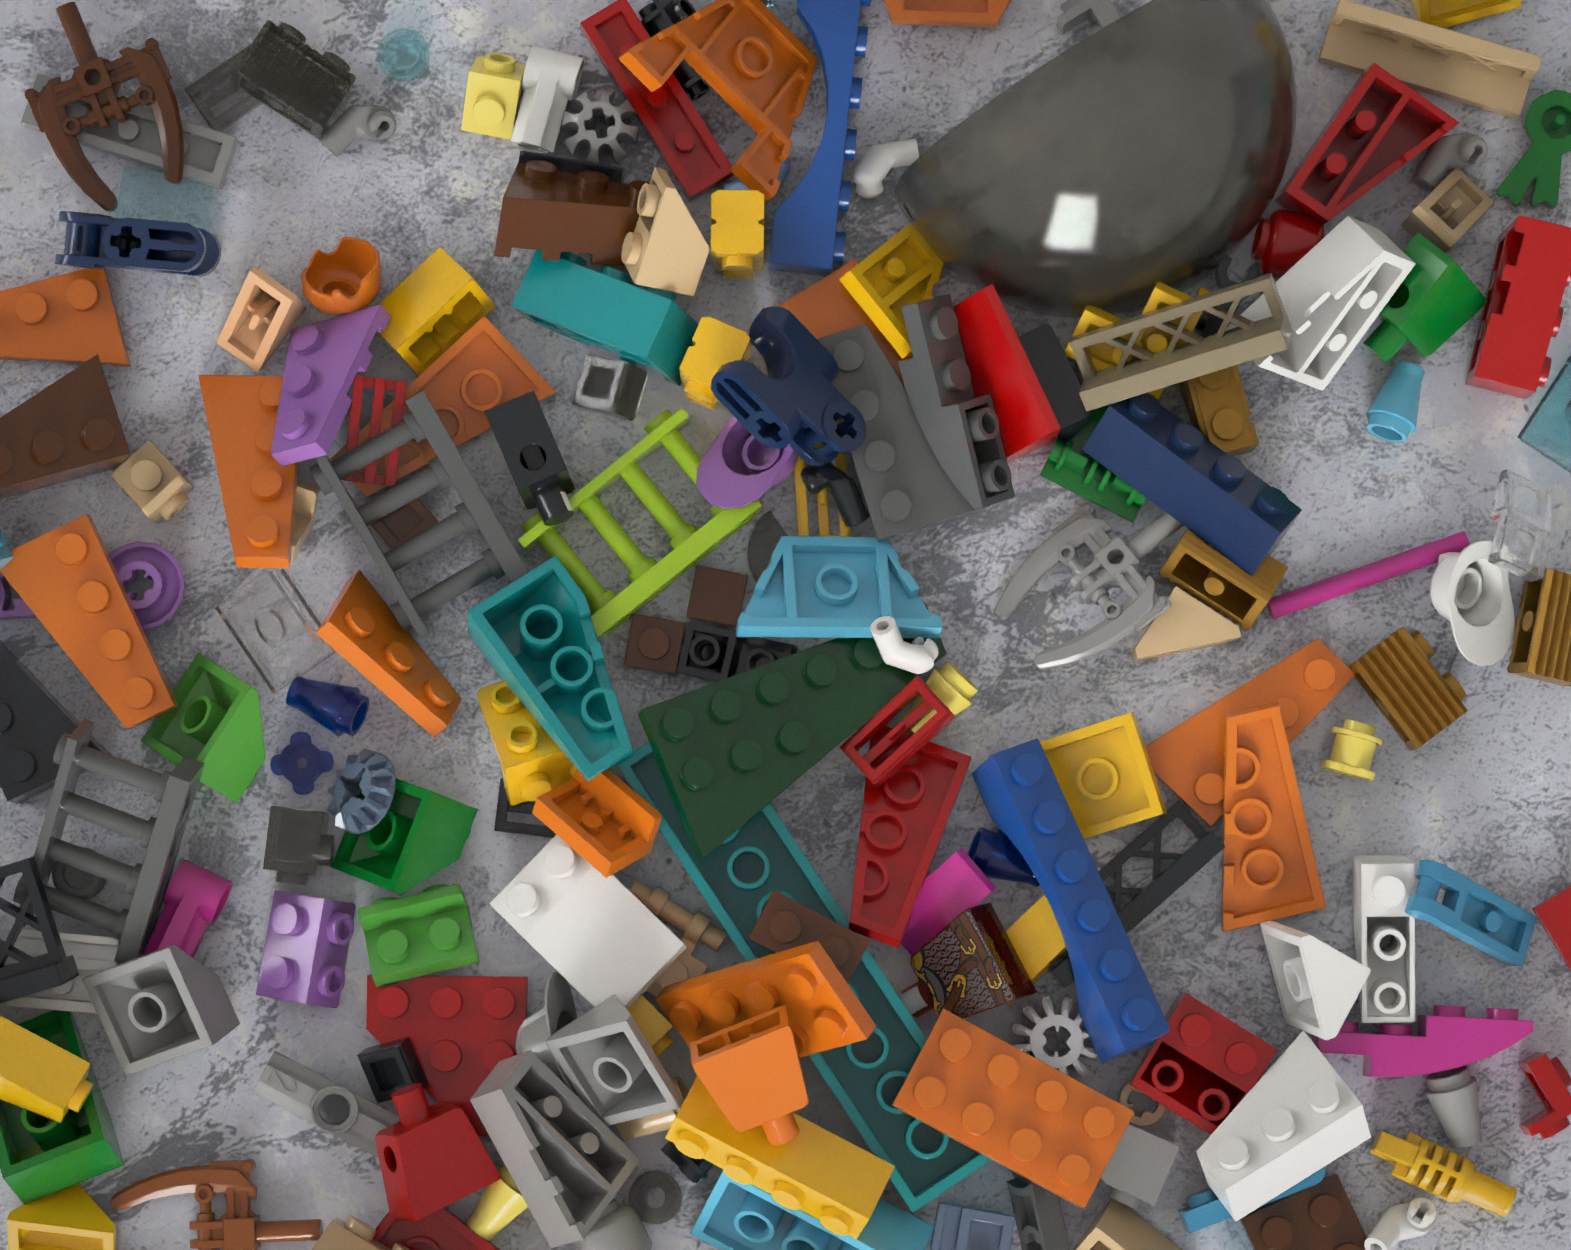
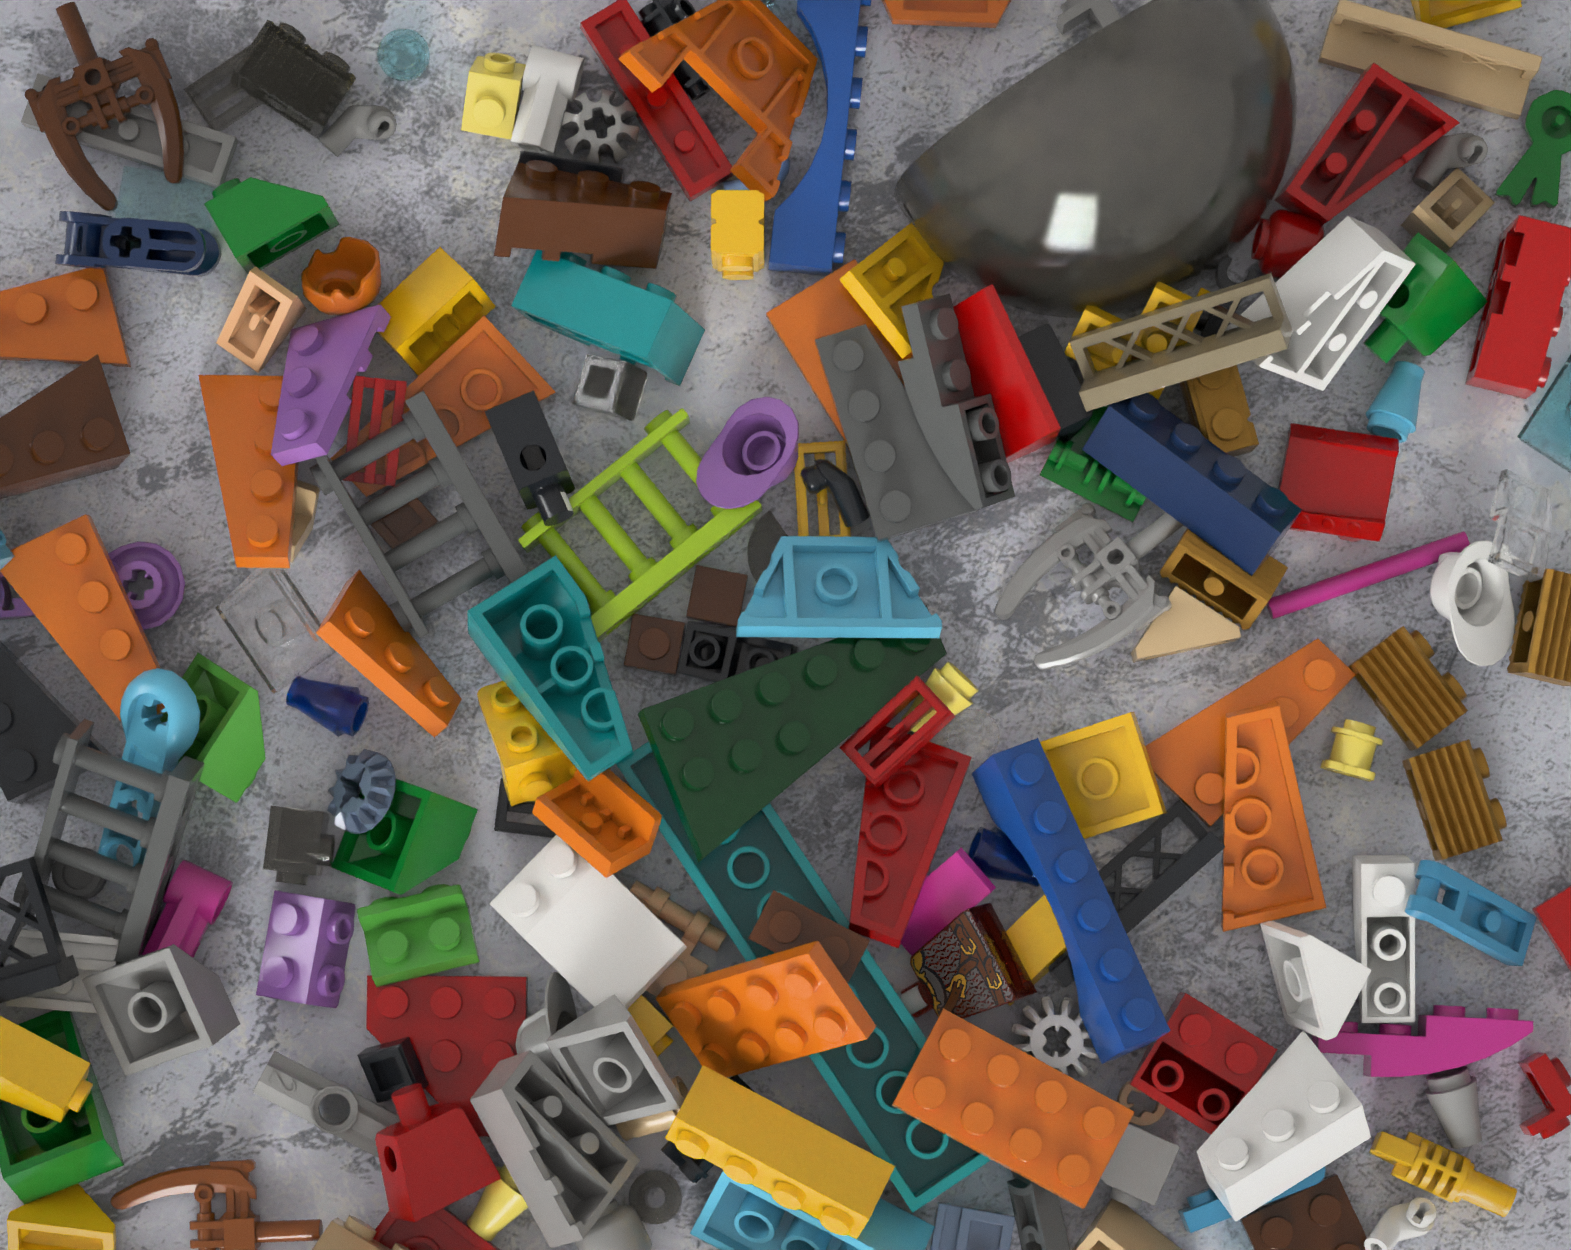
tan bracket [111,440,194,523] -> none
clear blue plate [270,732,334,795] -> none
tan slope [621,167,710,296] -> none
yellow brick [679,316,751,410] -> none
orange torso [689,1004,809,1145] -> none
dark blue piece [711,307,866,466] -> none
white arm [852,138,920,199] -> none
white arm [870,616,939,674] -> none
none -> medium azure beam [98,668,200,867]
none -> green slope [204,177,340,274]
none -> red slope [1278,423,1399,542]
none -> pearl gold brick [1402,739,1507,861]

